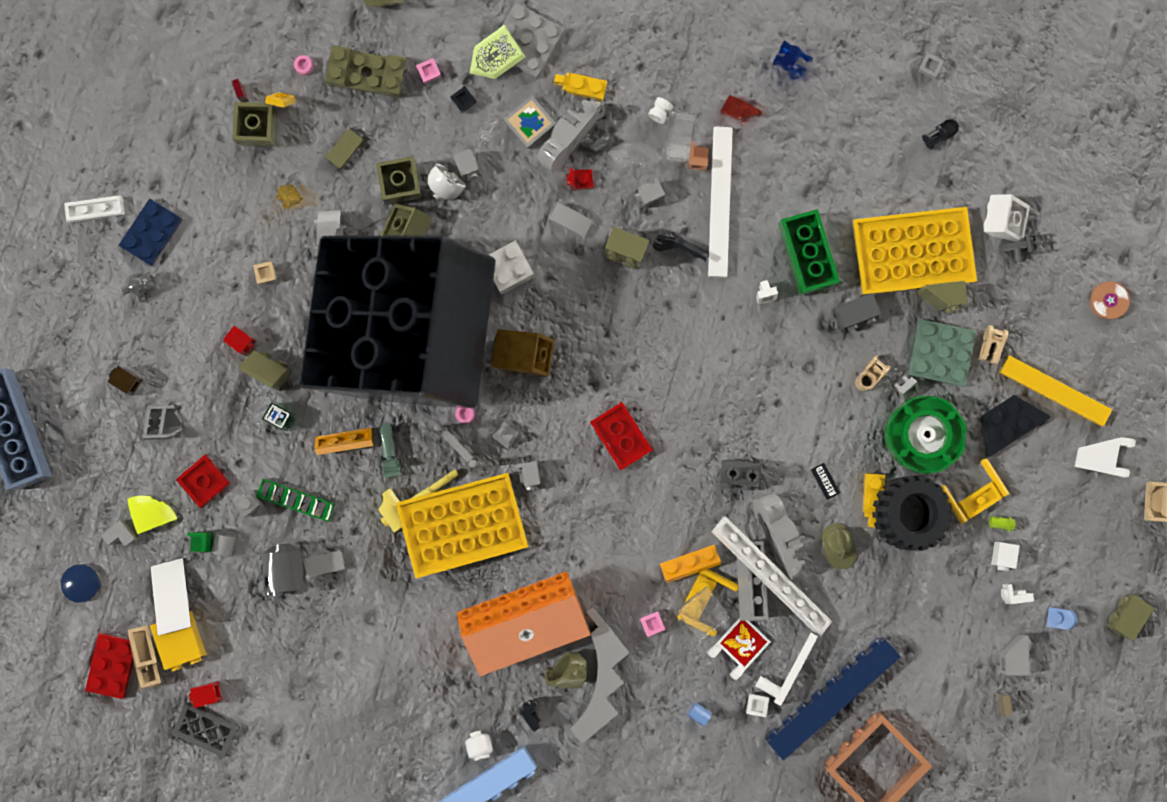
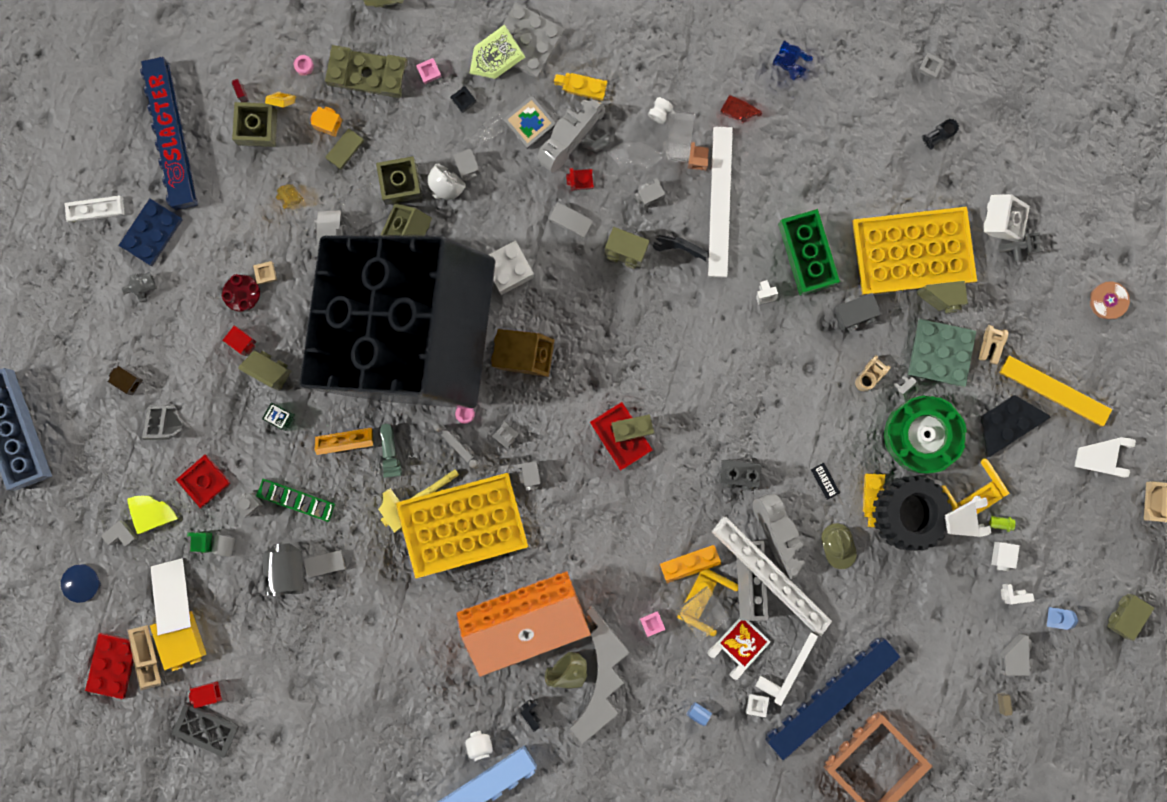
none -> dark blue brick [140,57,198,211]
none -> dark red dish [221,274,260,312]
none -> light orange brick [310,107,342,137]
none -> olive brick [612,414,654,443]
none -> white flag [945,496,991,537]

